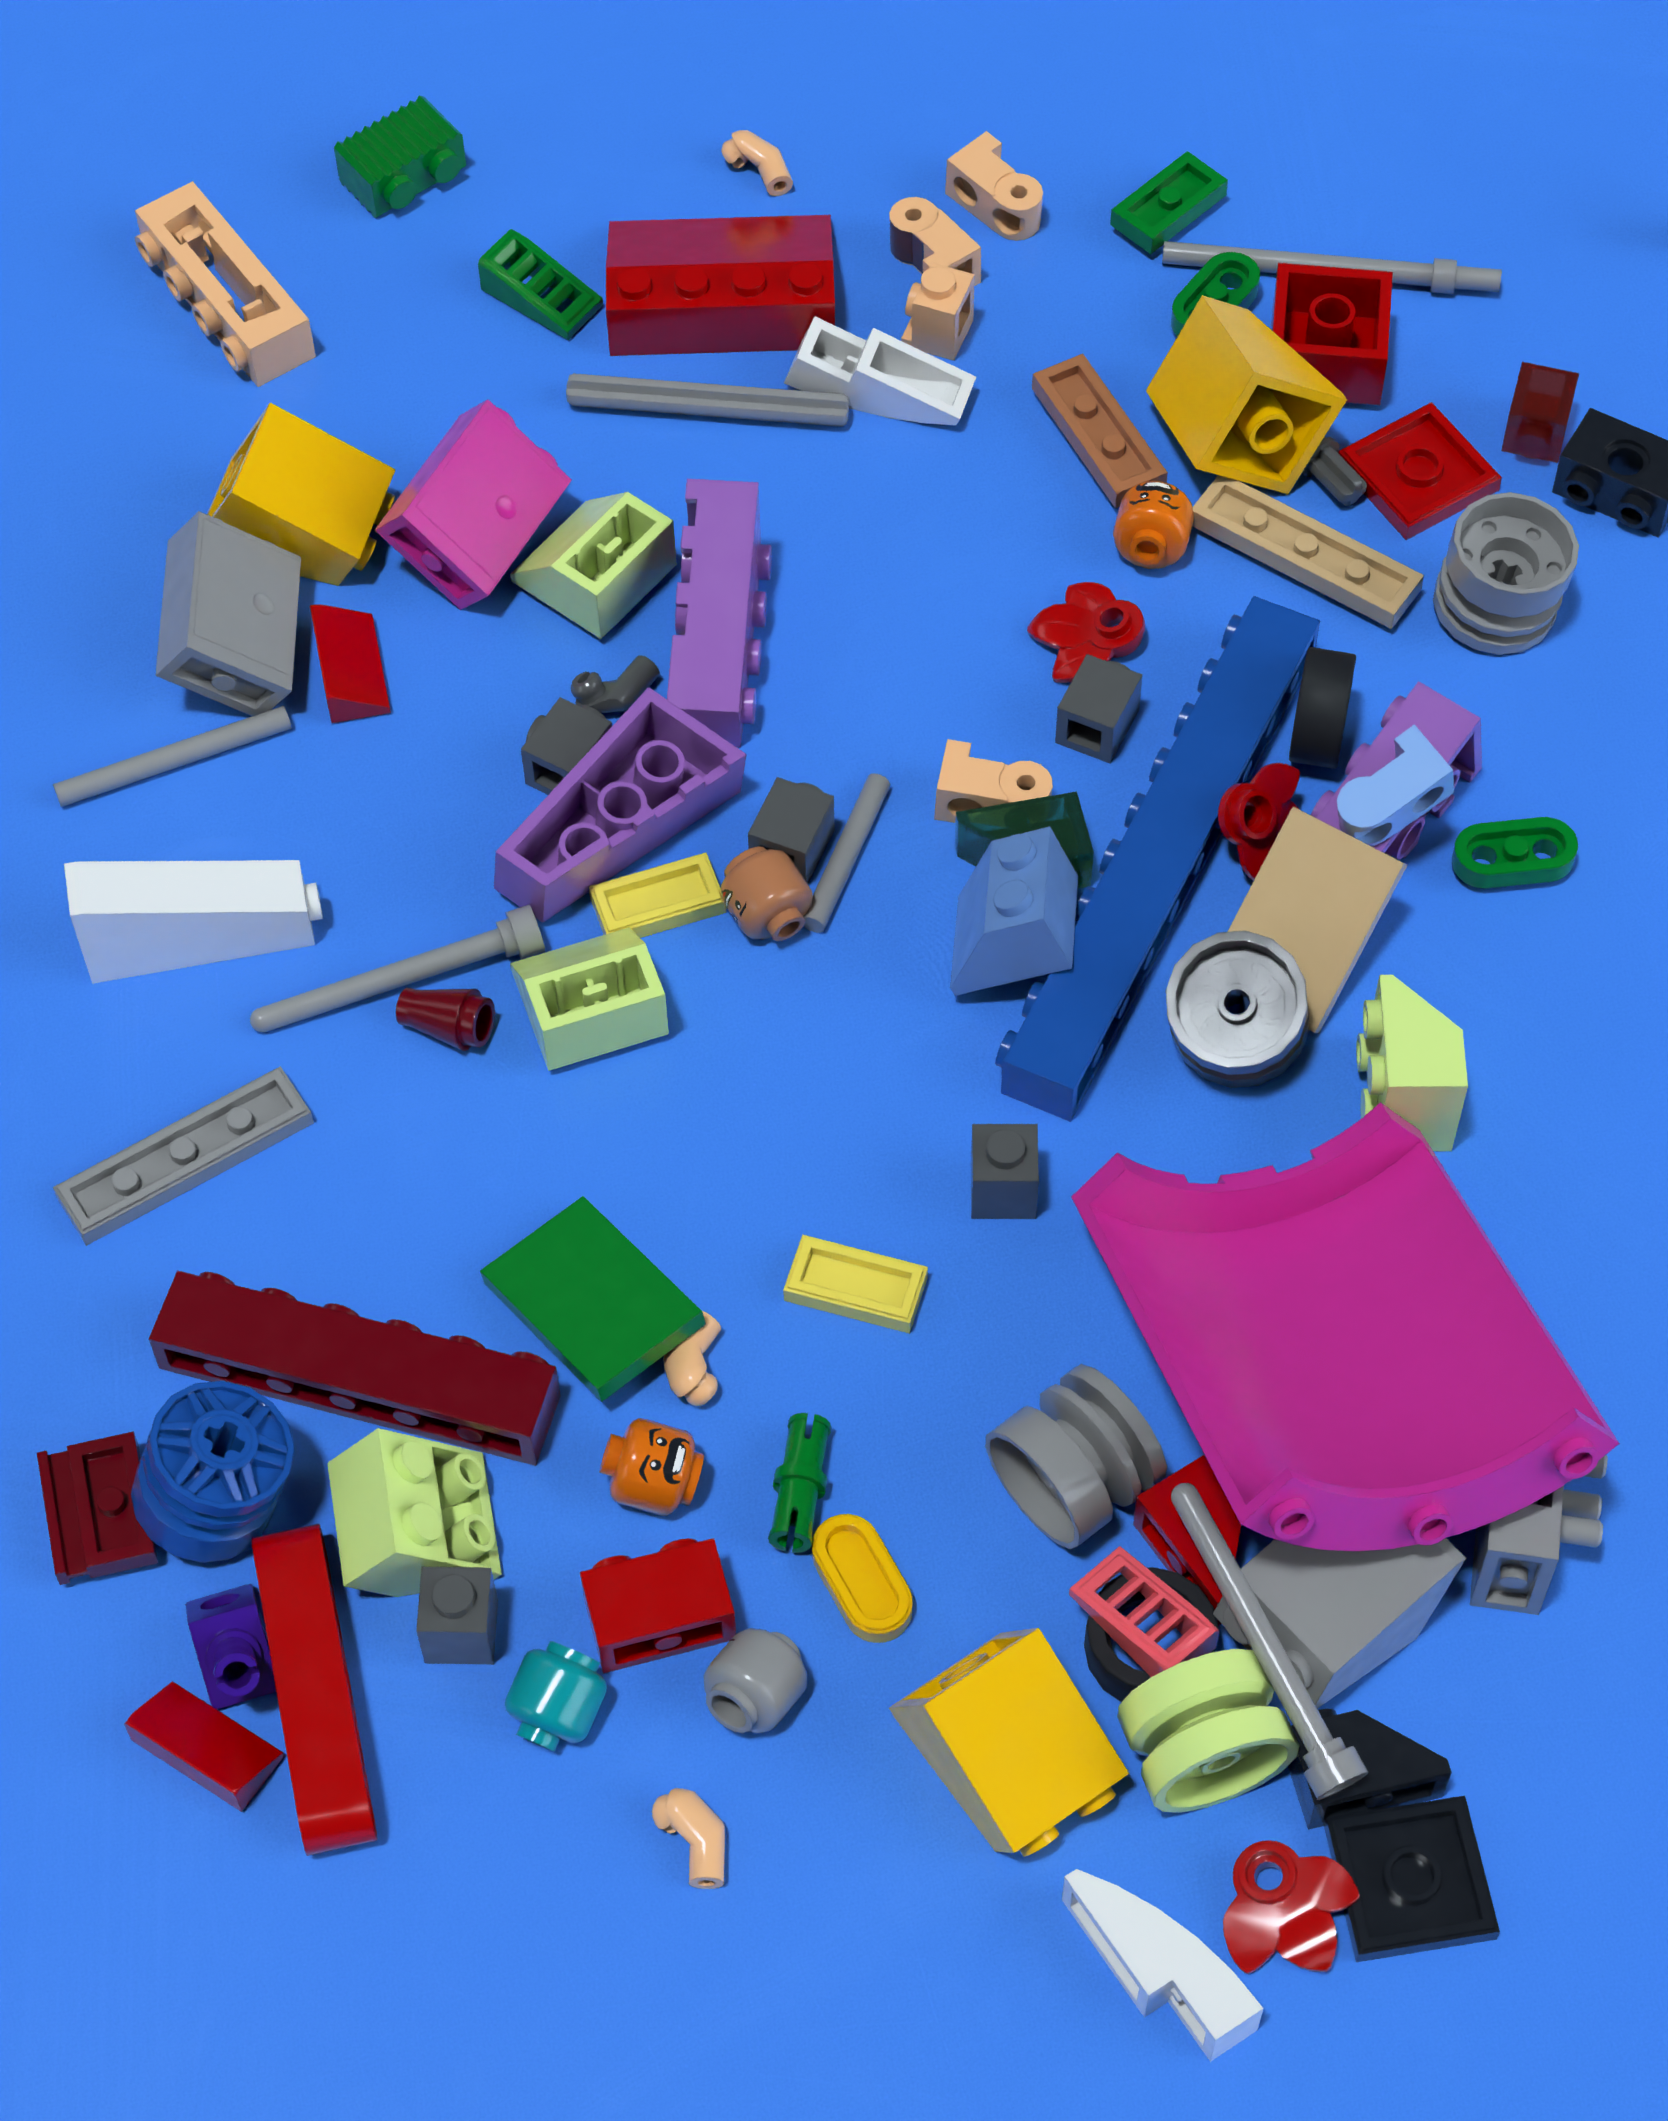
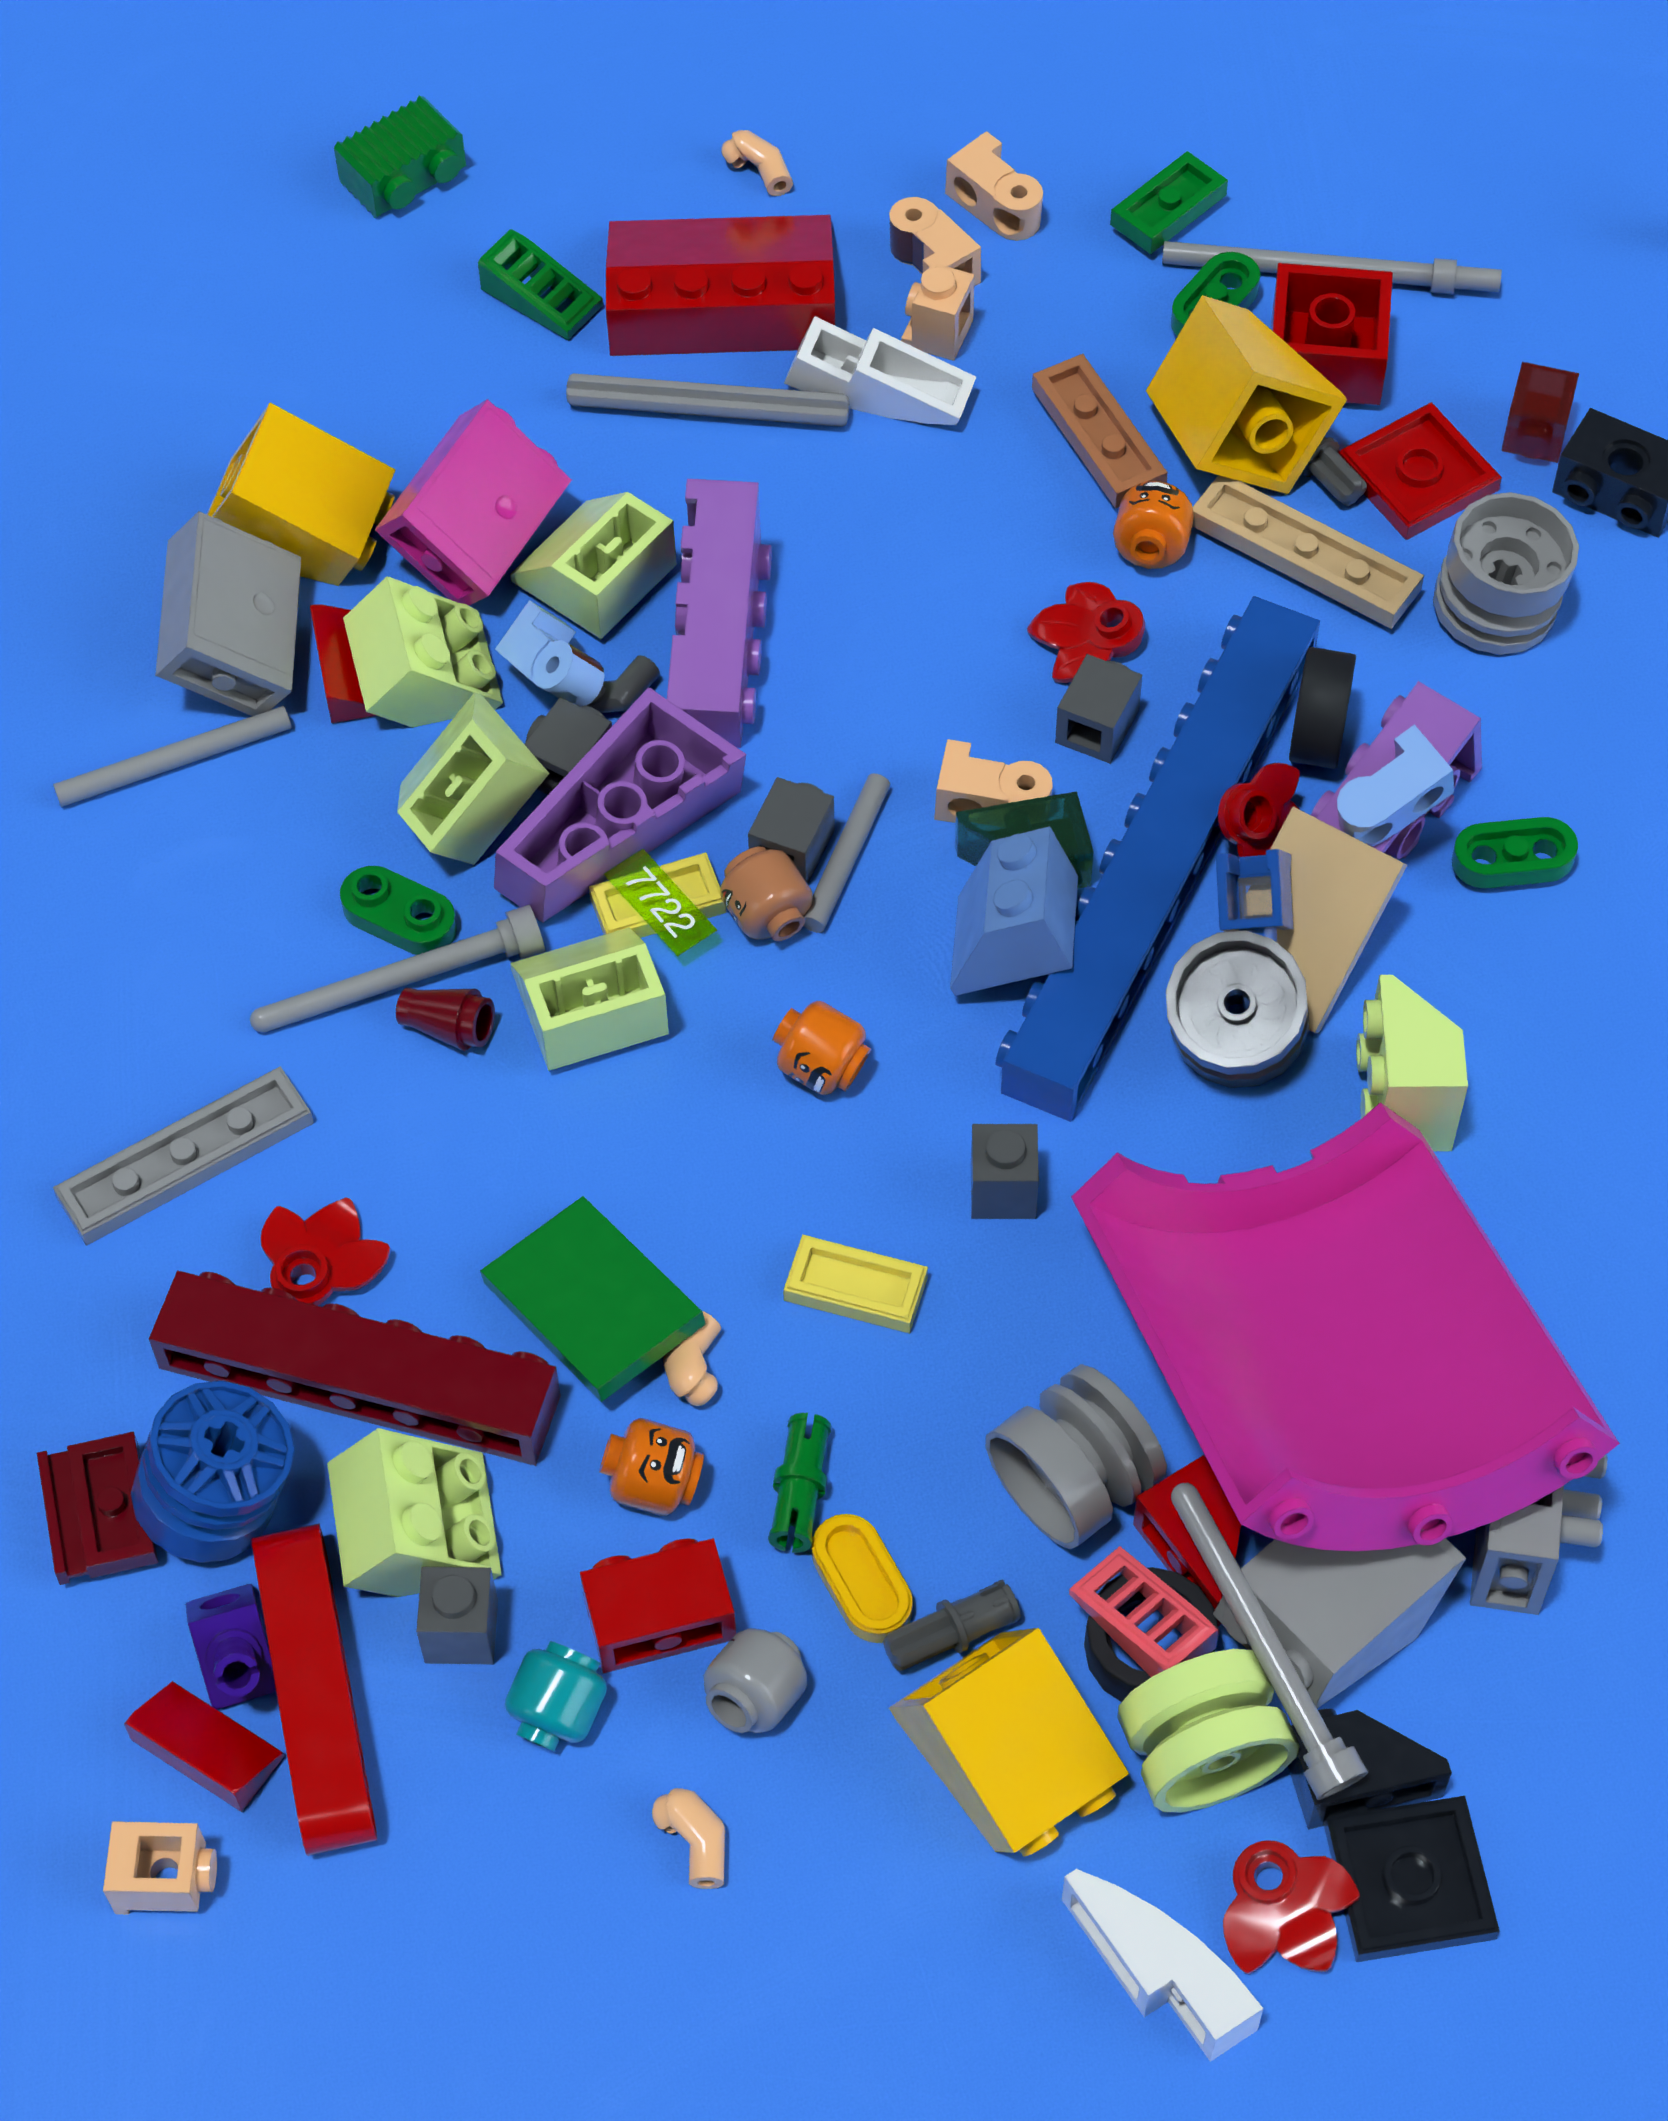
white slope [64,860,323,984] -> none
light nougat brick [135,181,316,387] -> none
none -> light nougat brick [103,1821,217,1915]
none -> red plate [261,1197,390,1306]
none -> green plate [340,866,457,955]
none -> yellowish green slope [343,576,503,728]
none -> yellowish green slope [397,692,549,865]
none -> light blue leg [495,600,605,707]
none -> clear neon green sticker [603,849,717,957]
none -> orange head [772,1001,871,1095]
none -> dark grey axle [883,1580,1021,1671]
none -> blue window [1216,849,1293,942]

